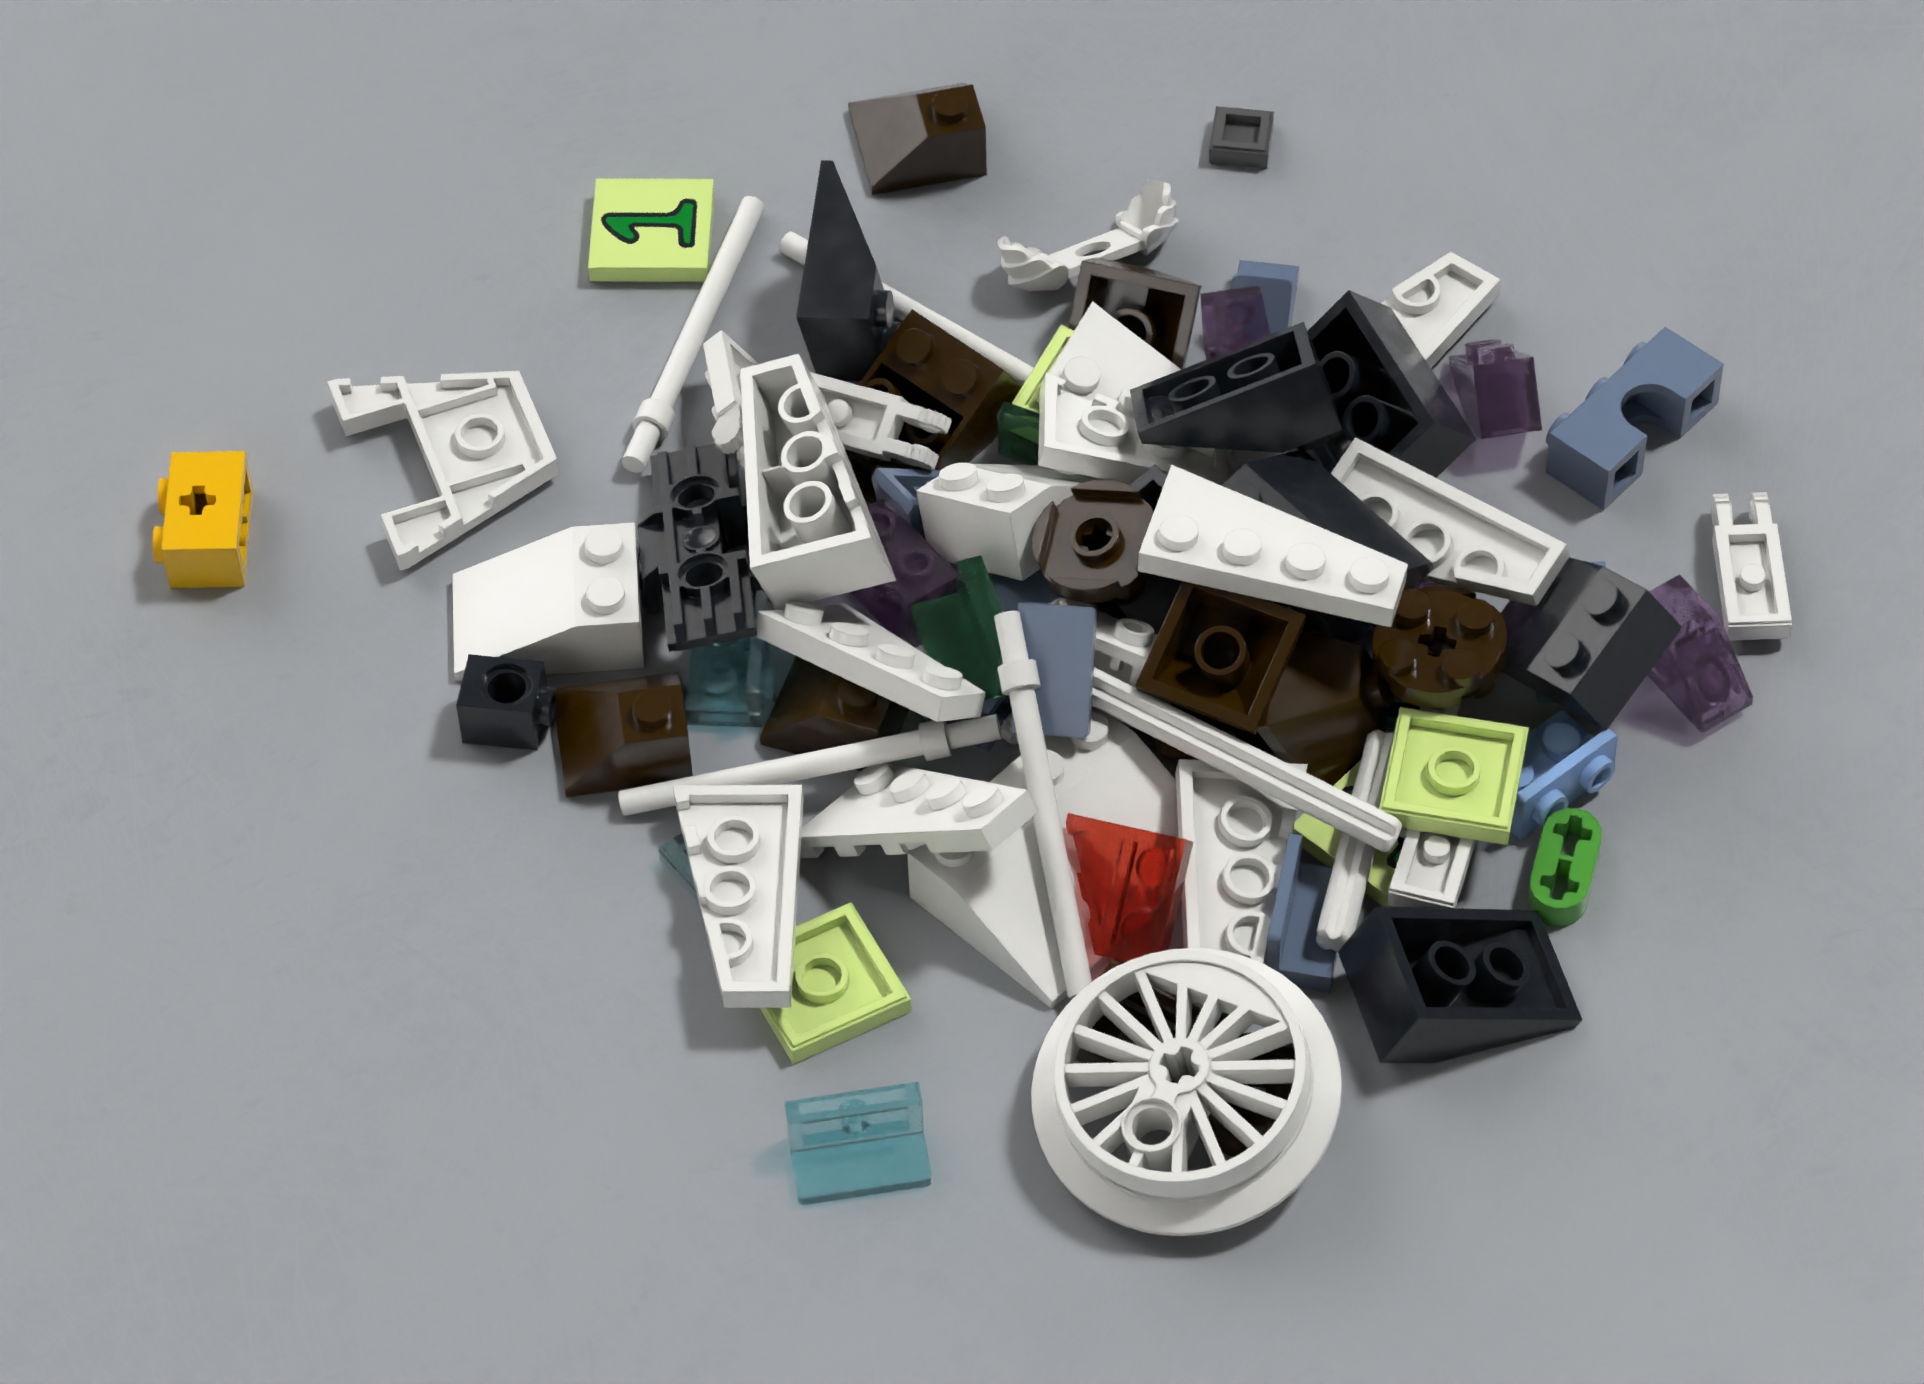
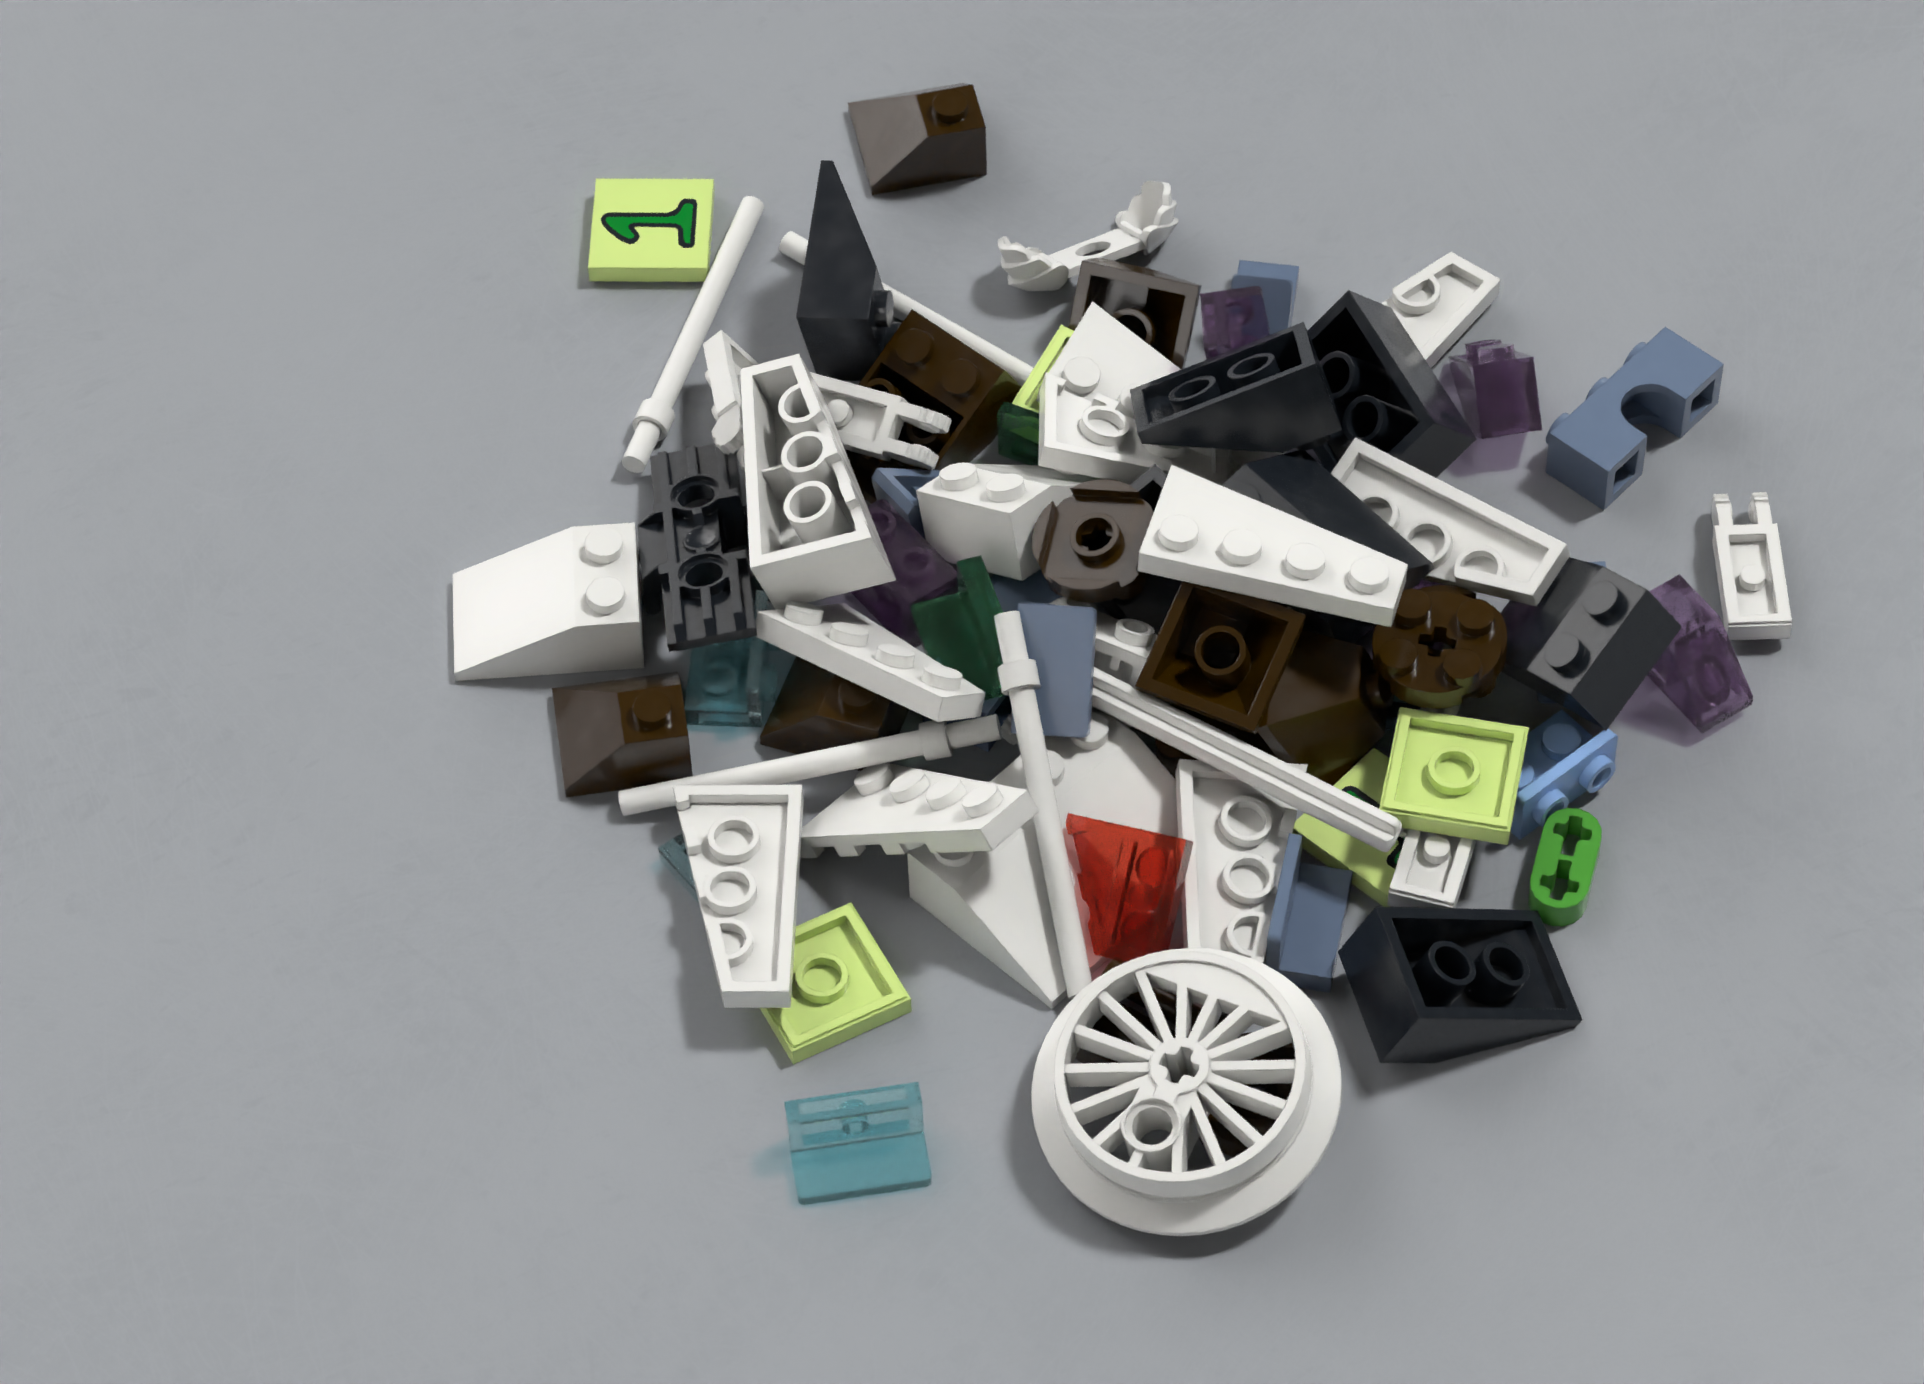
yellow brick [153,451,253,588] -> none
white wing [327,371,559,571] -> none
black brick [456,654,557,750] -> none
dark grey tile [1209,106,1274,169] -> none
white axle [1316,729,1394,952] -> none

